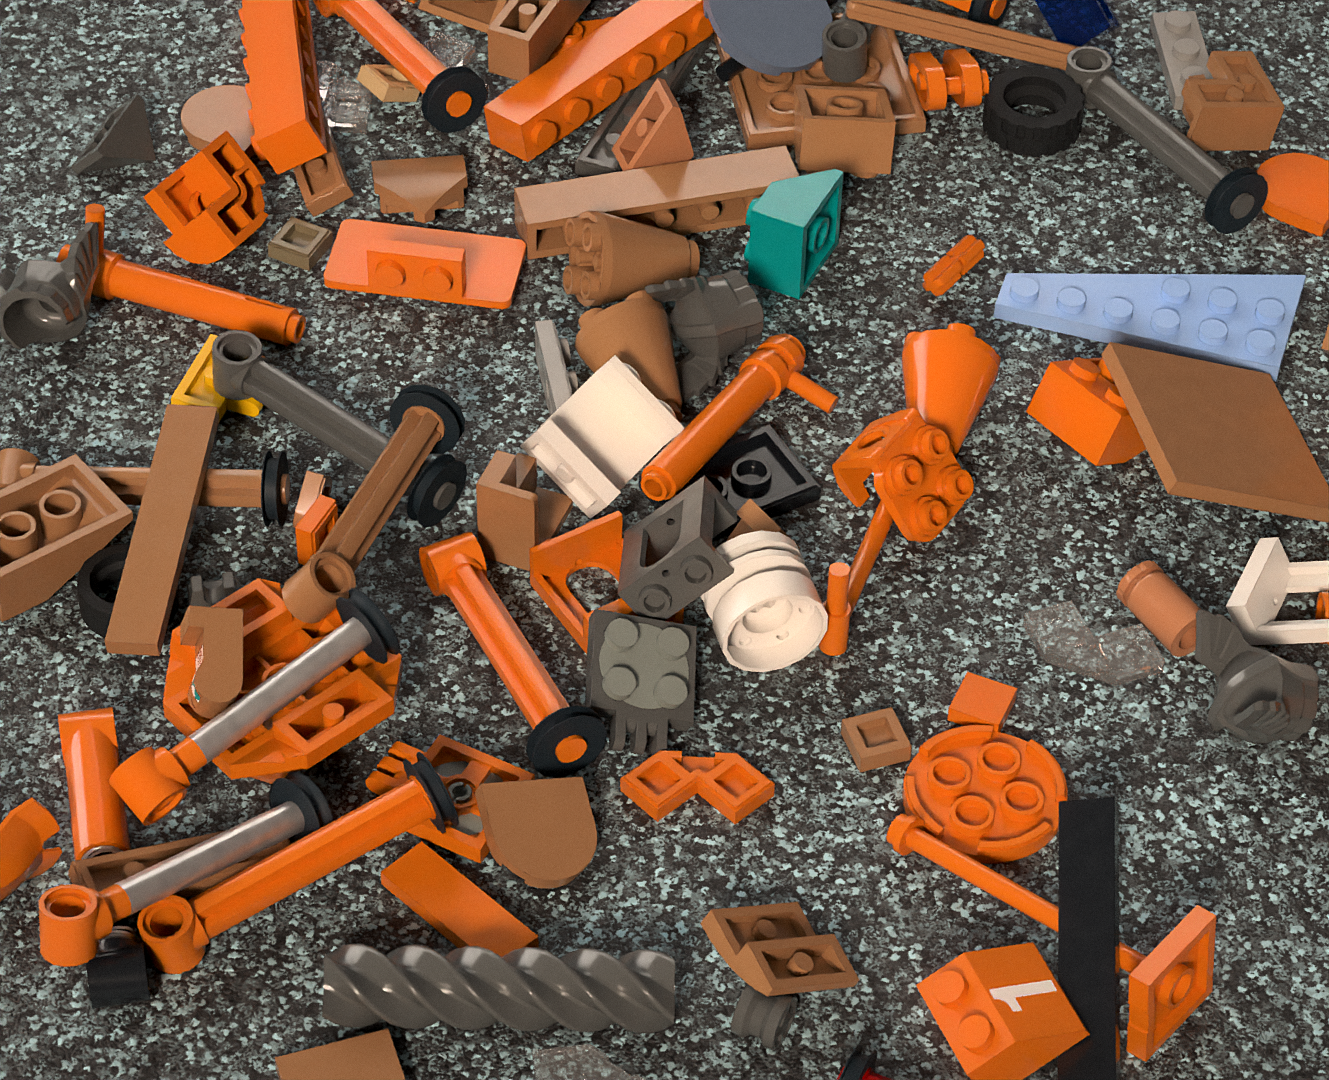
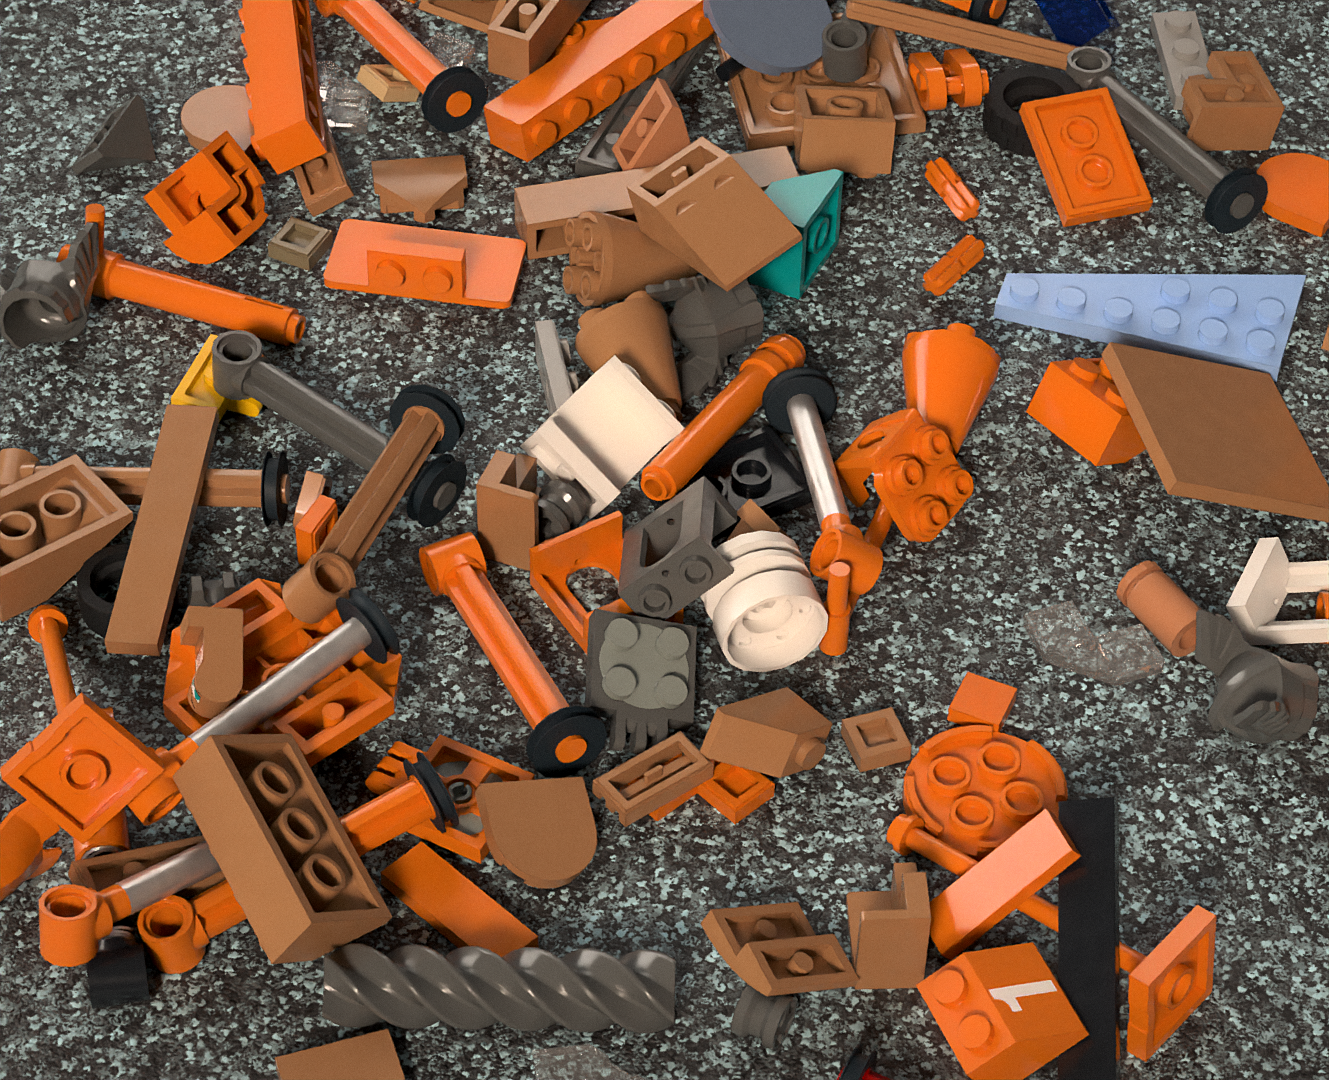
none -> orange tile [0,604,165,845]
none -> medium nougat slope [172,734,392,964]
none -> dark grey wheel [538,480,587,542]
none -> medium nougat tile [592,731,714,827]
none -> medium nougat slope [627,136,803,292]
none -> medium nougat slope [699,687,833,778]
none -> piece [762,367,883,595]
none -> medium nougat panel [846,862,931,990]
none -> orange piece [925,157,980,222]
none -> tile [929,809,1081,960]
none -> orange tile [1019,87,1153,227]

